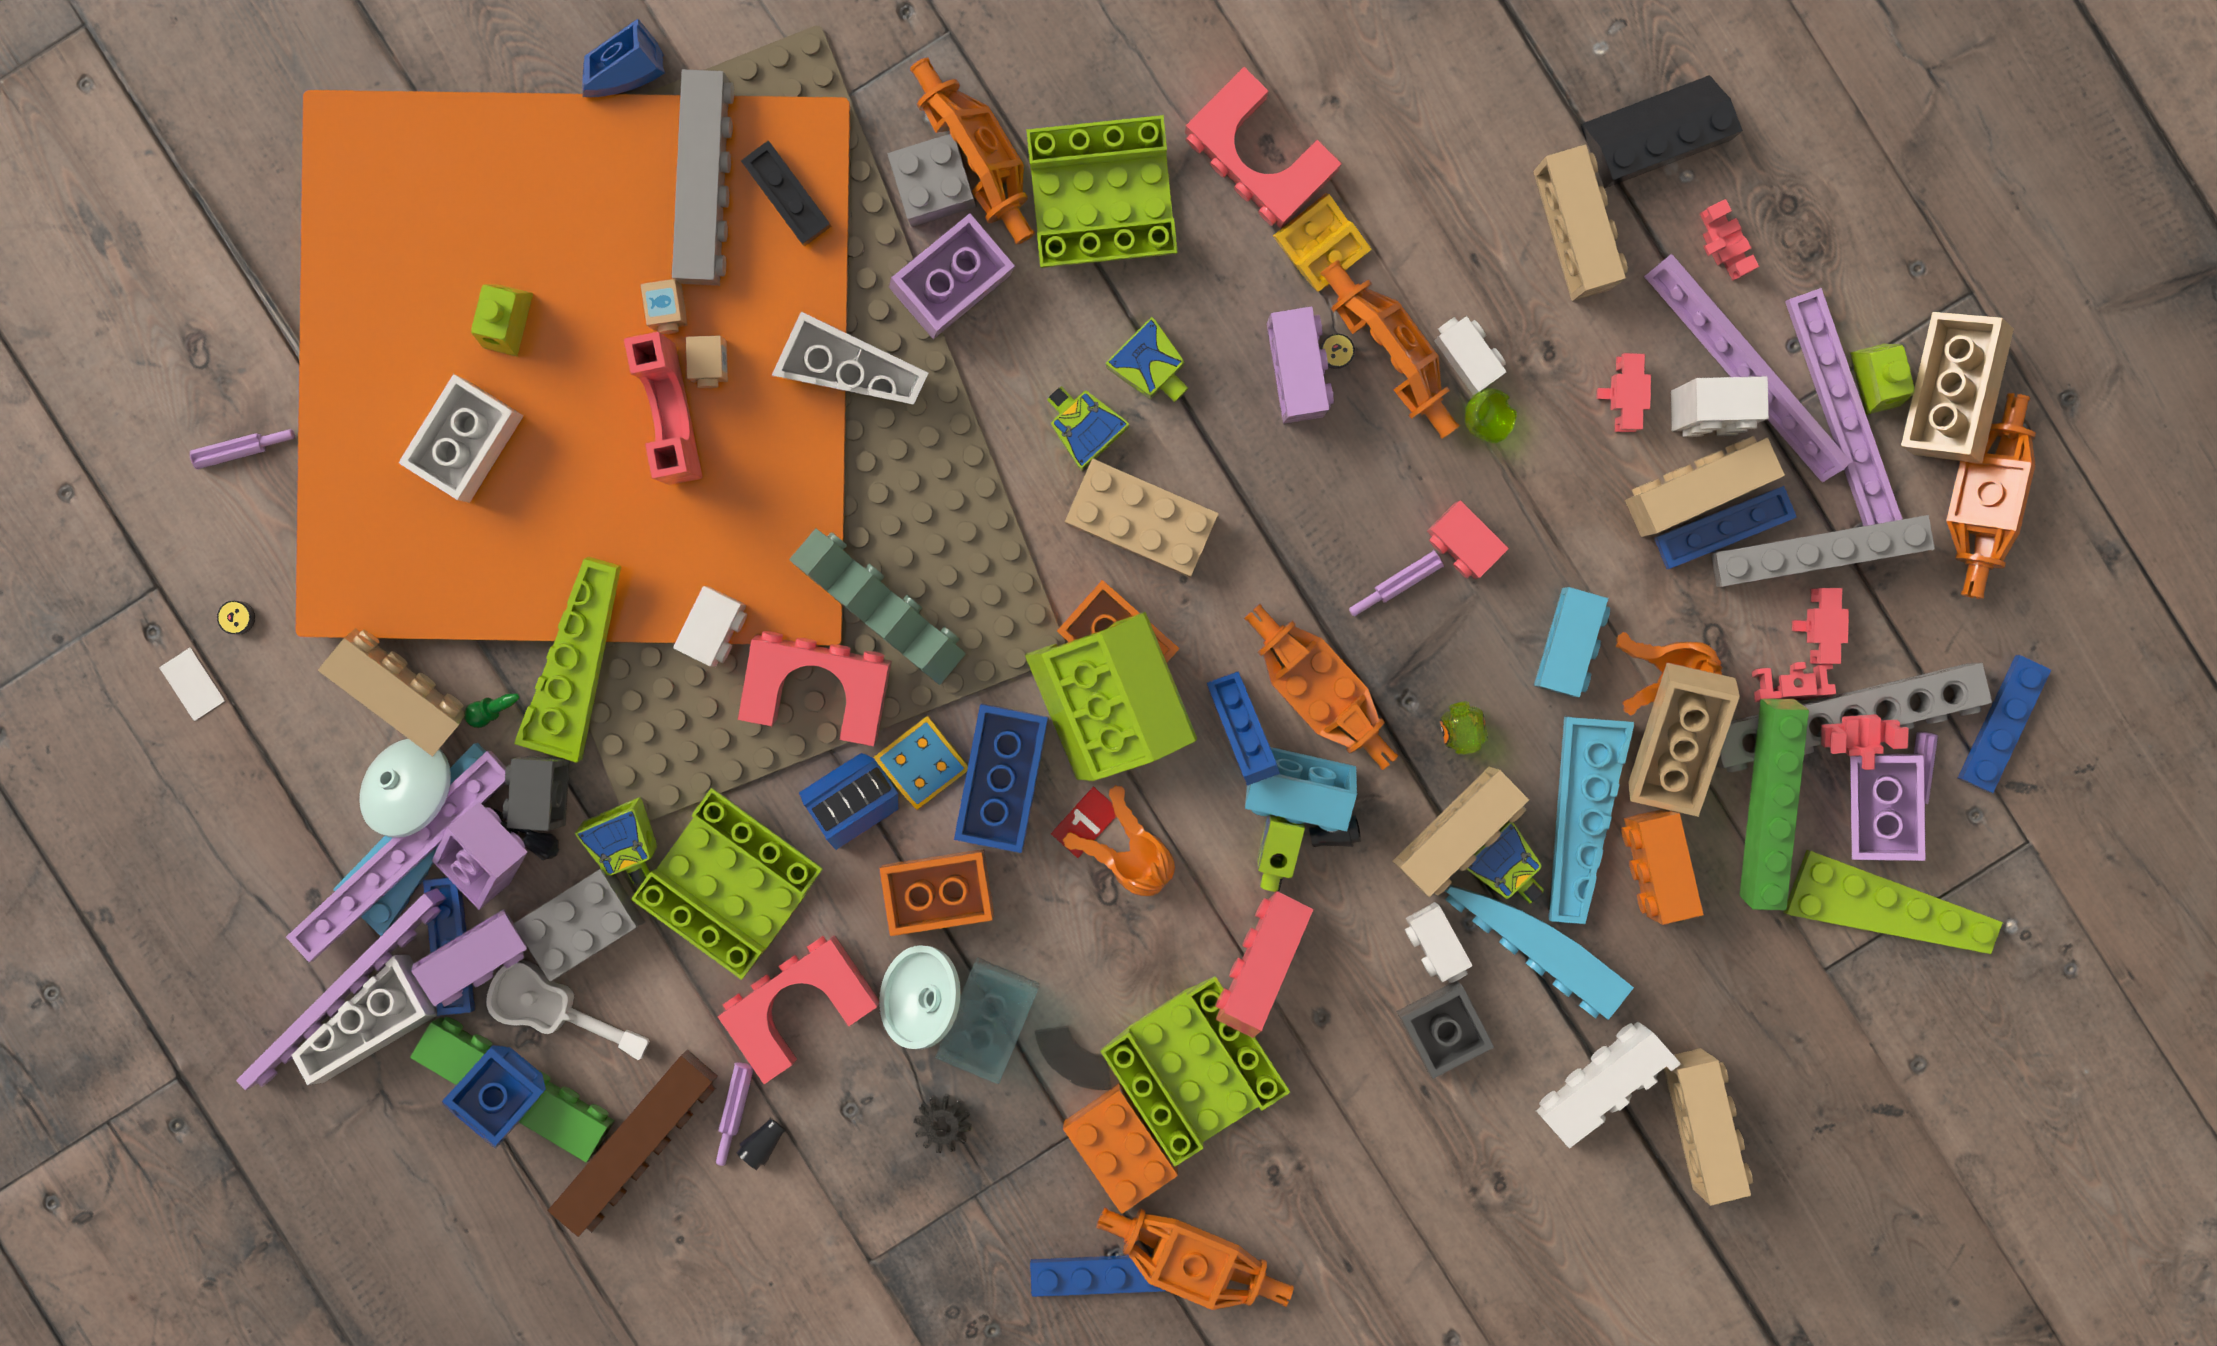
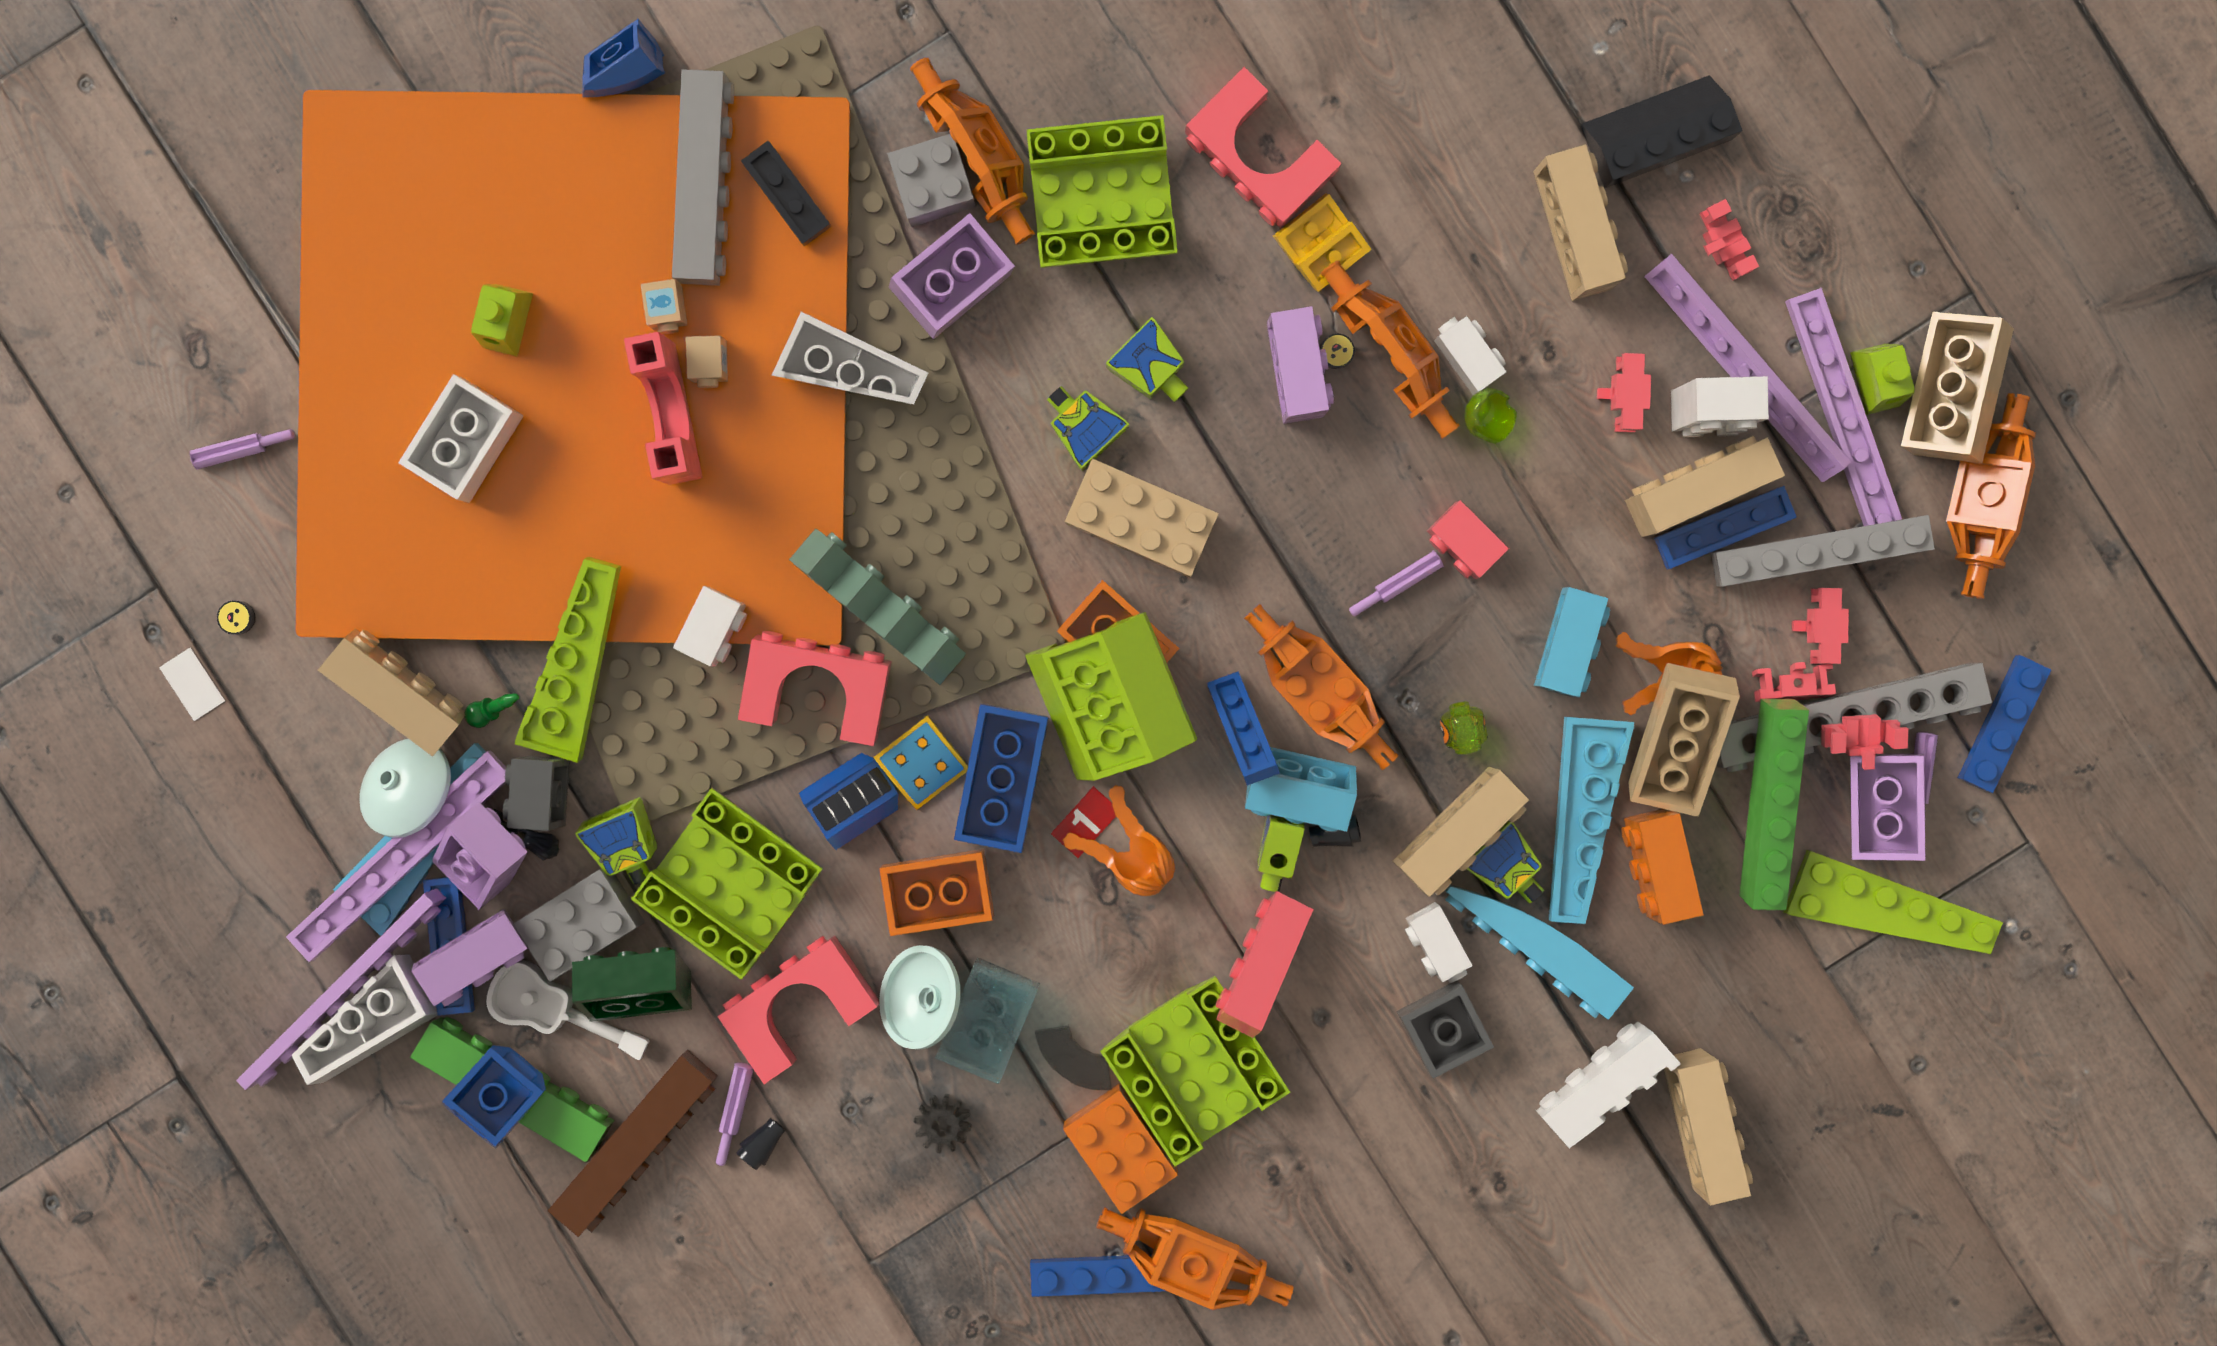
none -> dark green brick [572,947,692,1022]

